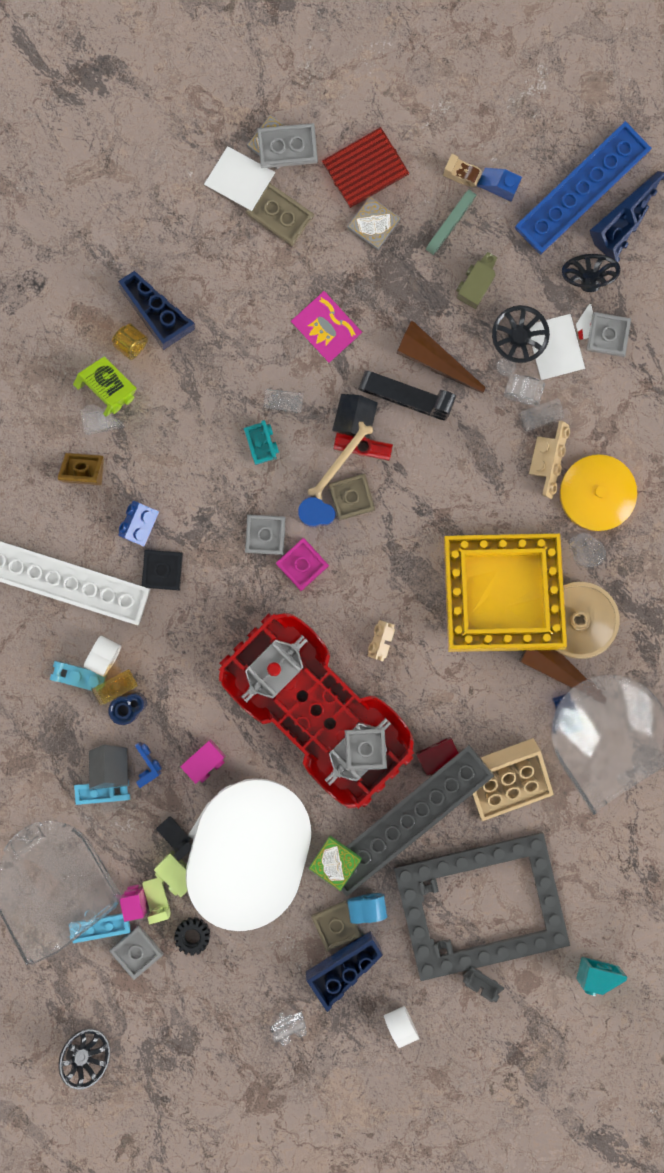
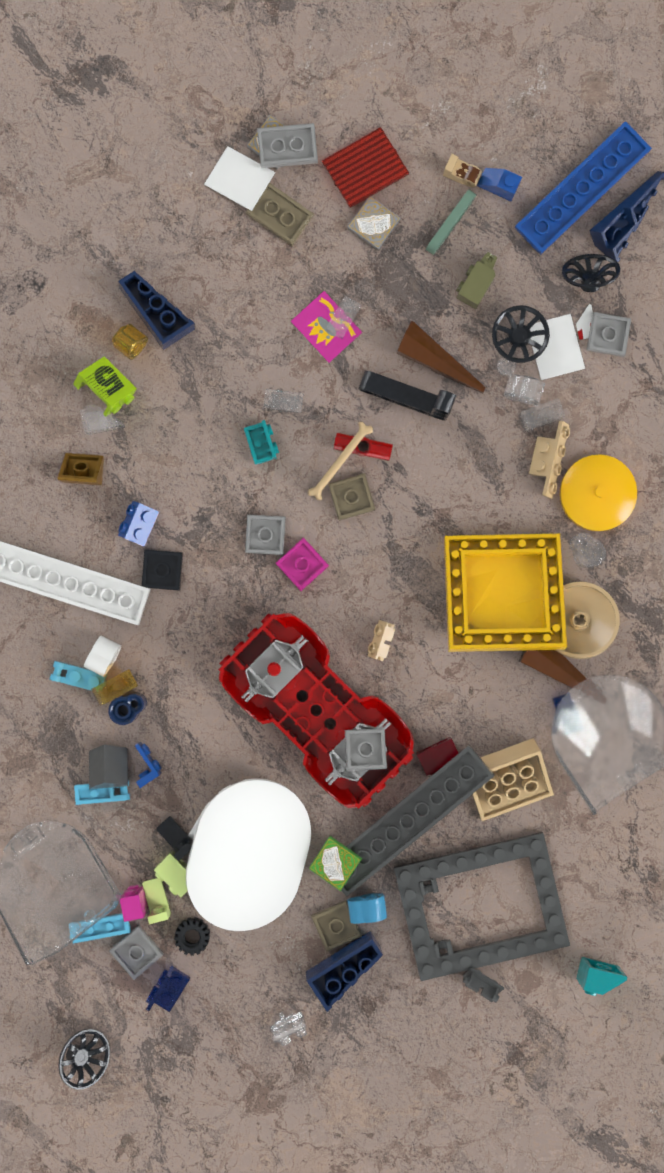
dark pink brick [180,739,226,784] -> none
blue piece [298,497,335,527] -> none
black slope [332,394,378,439] -> none
white piece [384,1006,419,1048] -> none
none -> clear blue bracket [146,965,191,1012]
none -> clear plate [326,296,361,339]

